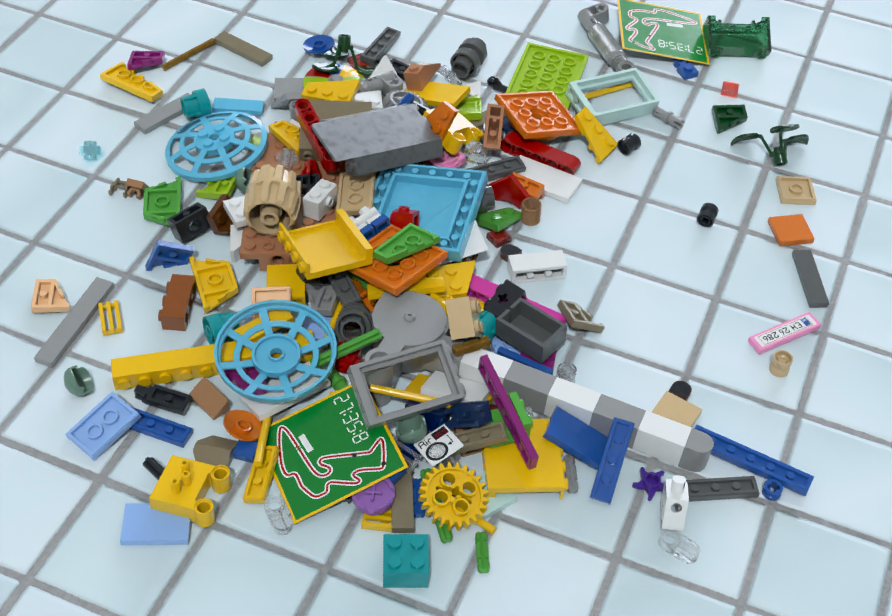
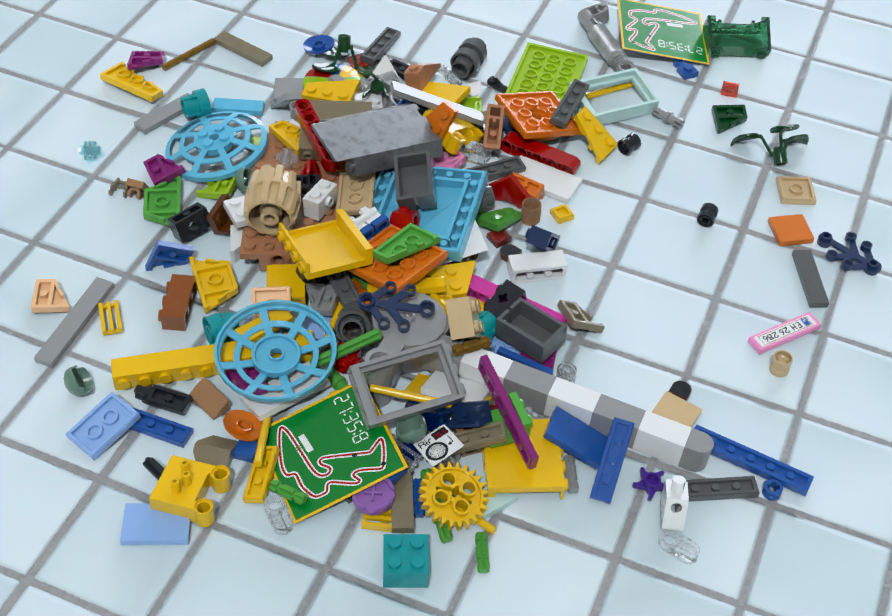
none -> magenta wing [143,154,186,186]
none -> bright green axle [269,480,308,505]
none -> dark blue plant [357,281,435,333]
none -> dark green plant [362,73,389,99]
none -> tile [390,81,485,126]
none -> dark grey piece [394,150,437,210]
none -> dark blue brick [525,225,560,251]
none -> dark grey tile [549,79,590,129]
none -> yellow tile [550,204,574,224]
none -> dark blue plant [817,231,882,276]

